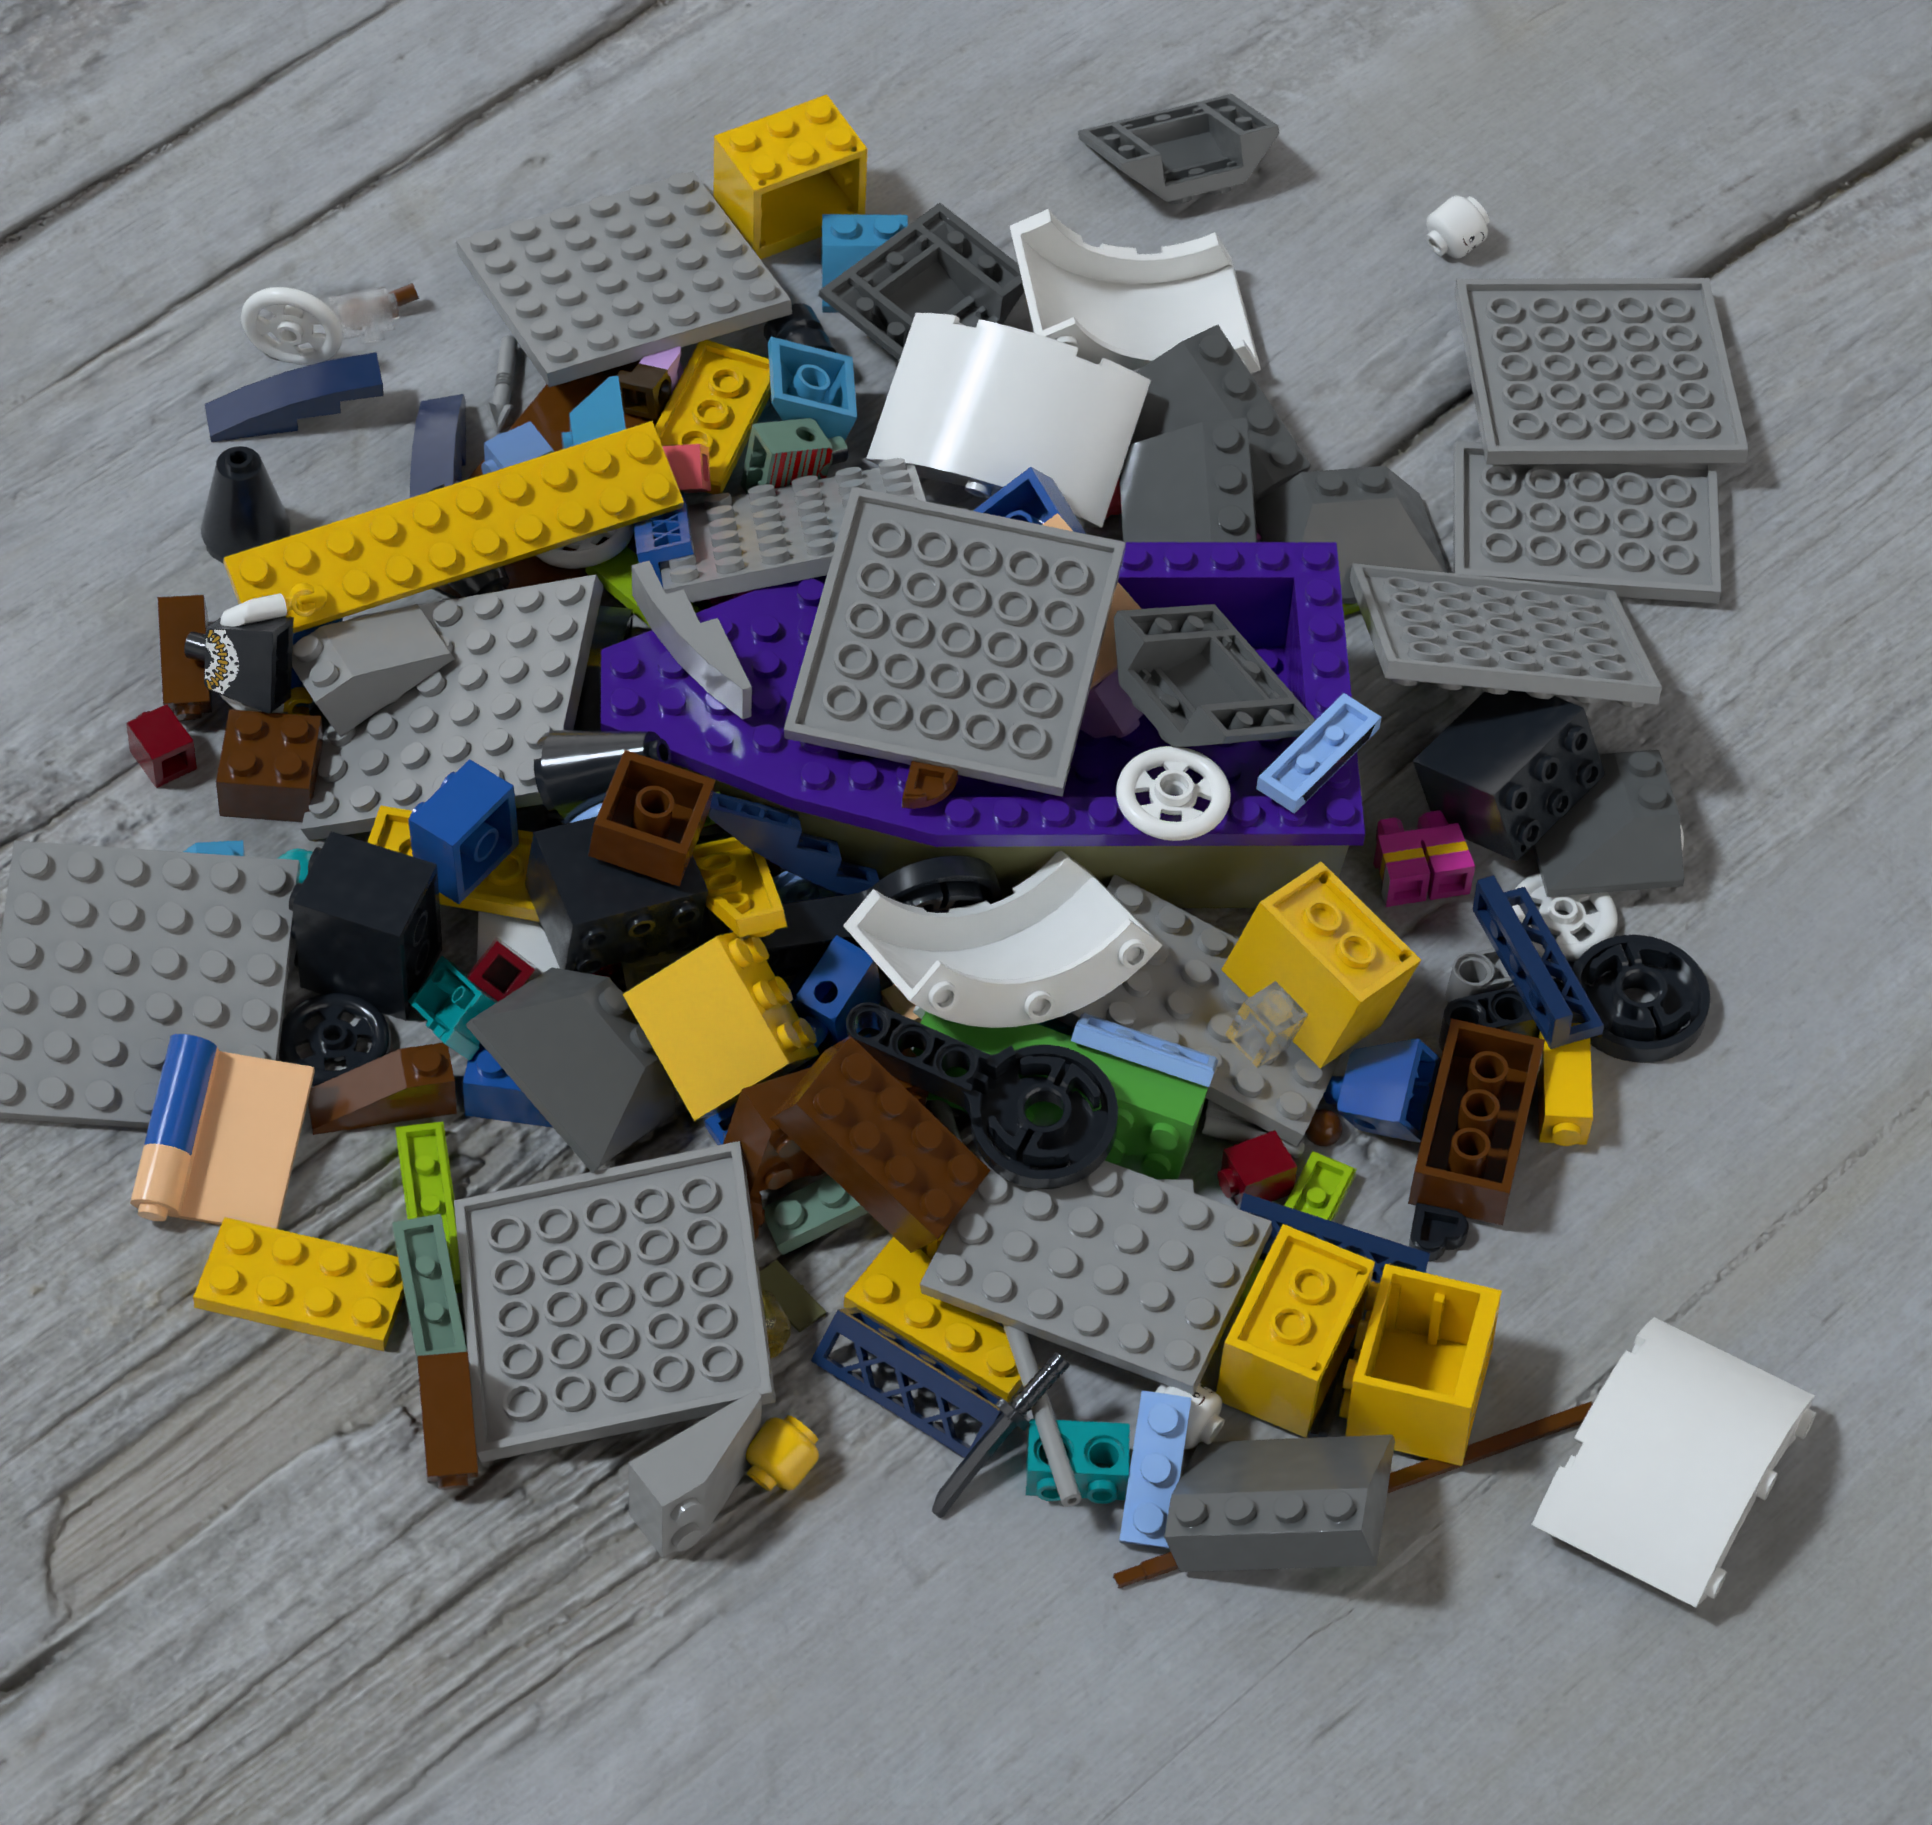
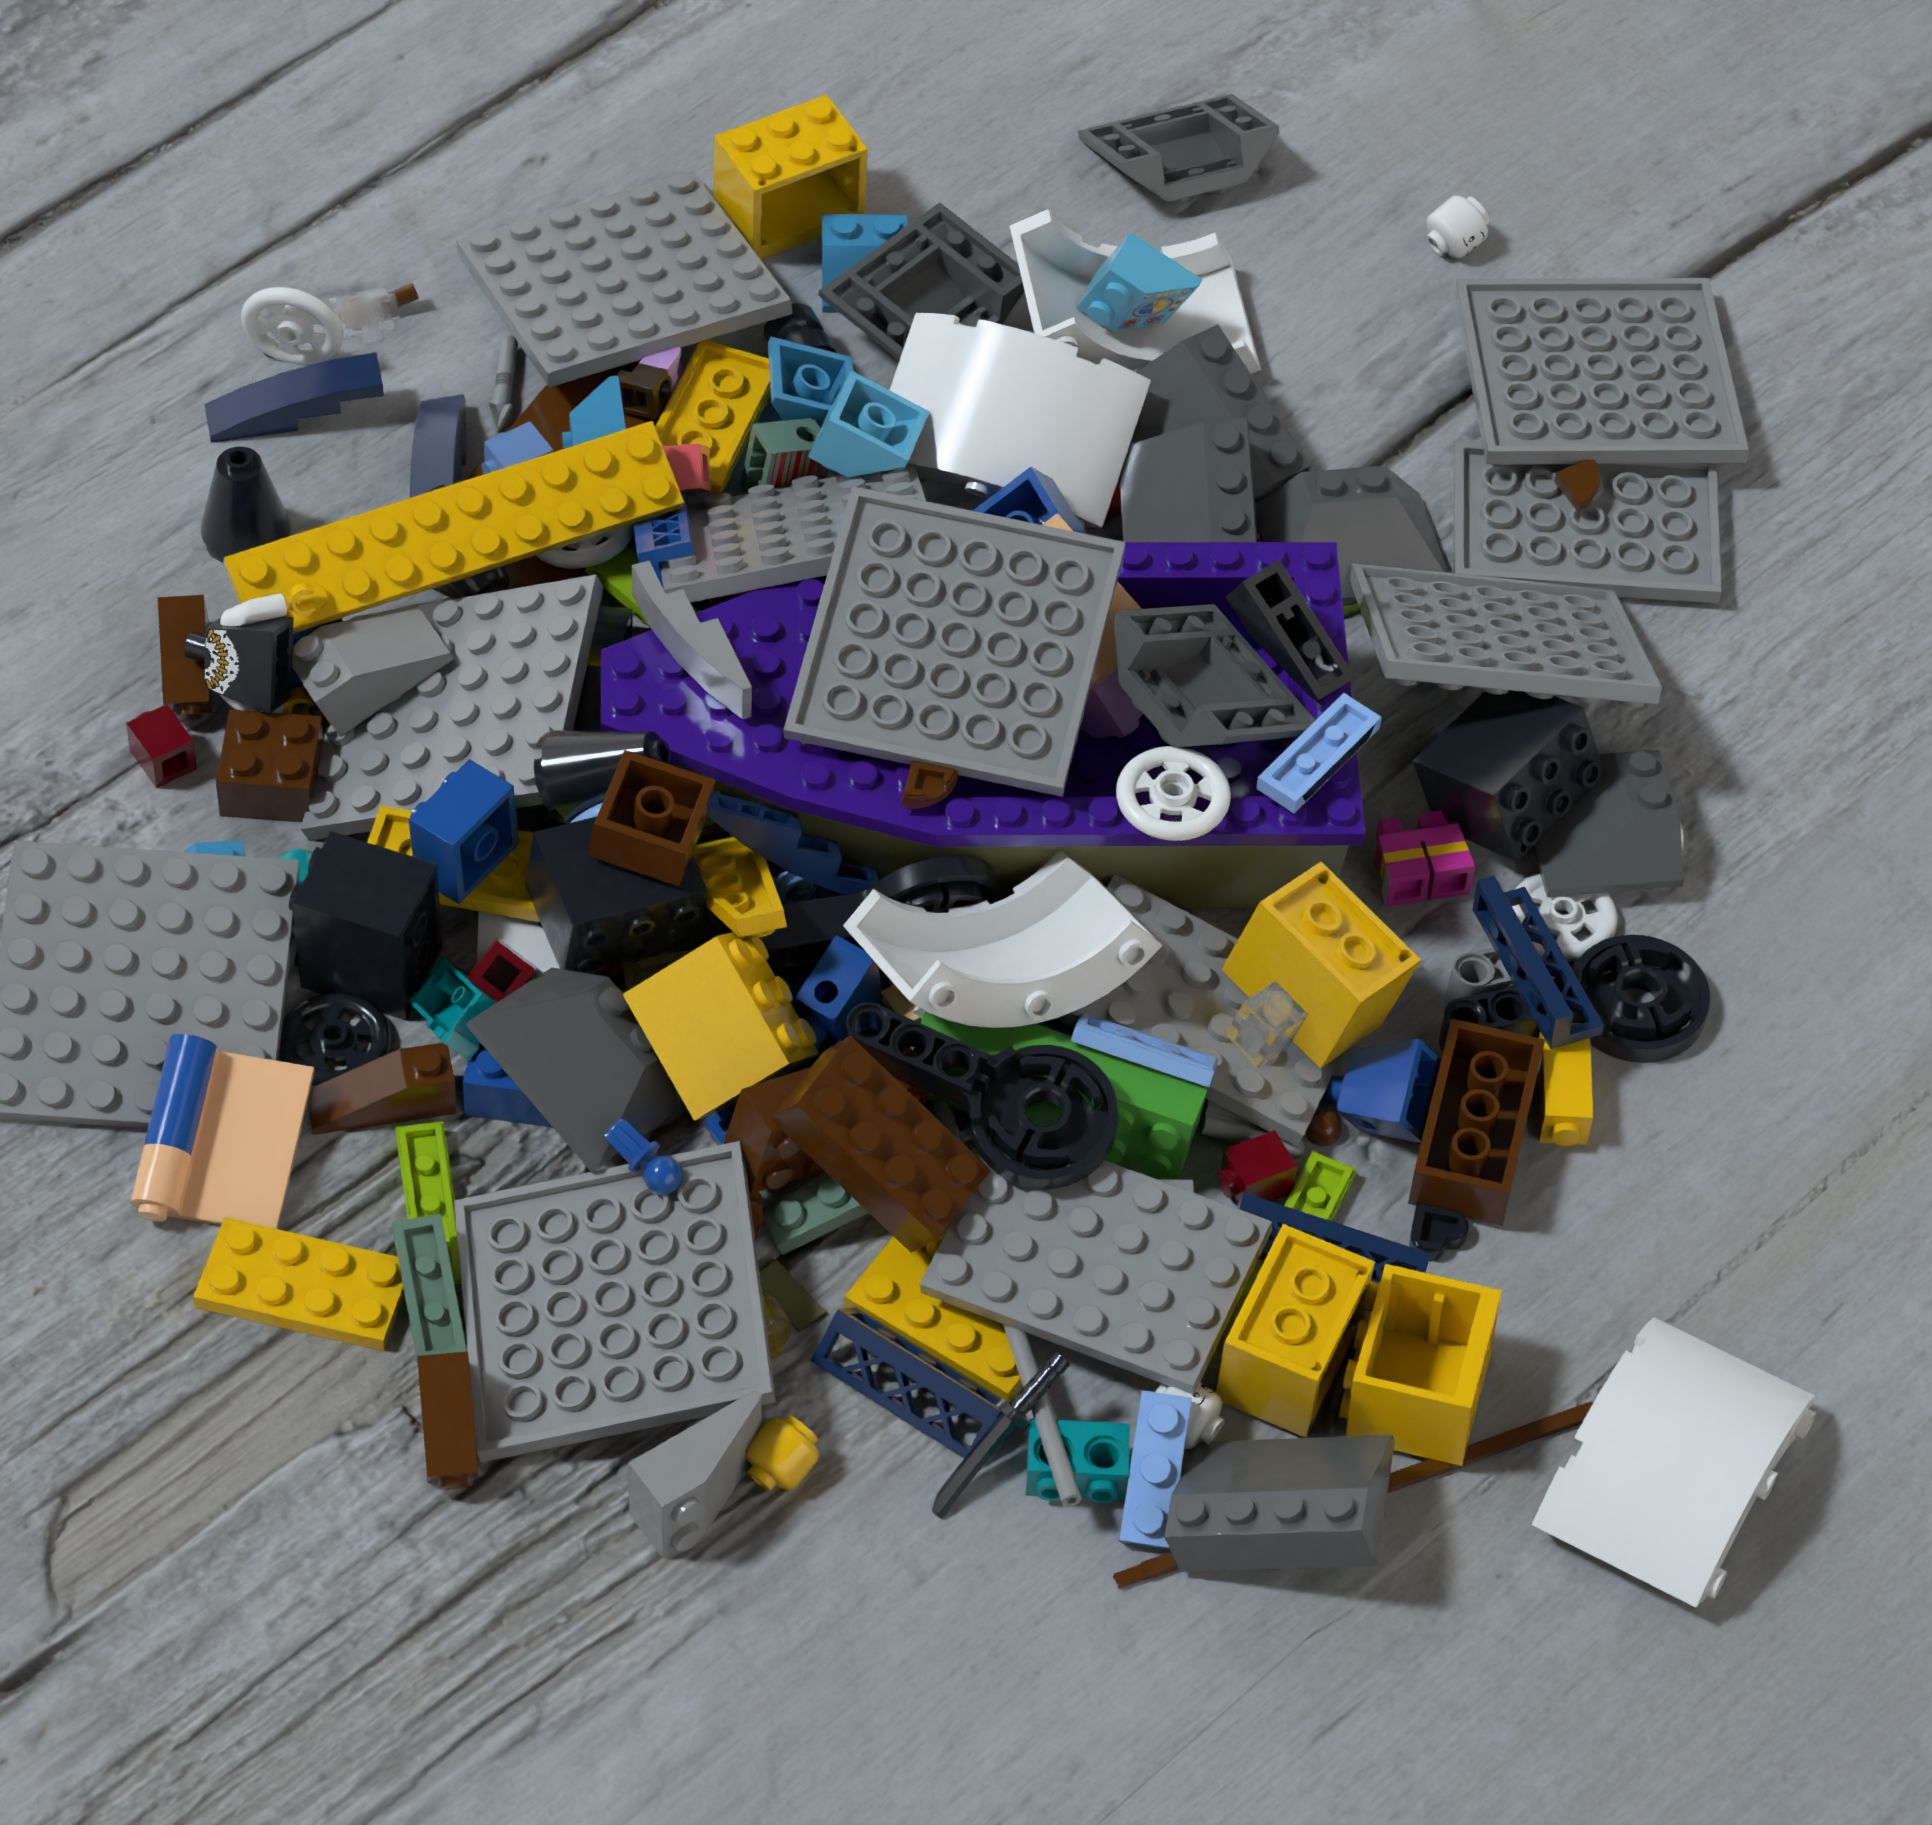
none -> blue axle [605,1119,683,1195]
none -> medium azure slope [808,370,930,477]
none -> medium azure slope [1076,232,1202,331]
none -> black slope [1225,560,1355,702]
none -> reddish brown tile [1554,460,1600,512]

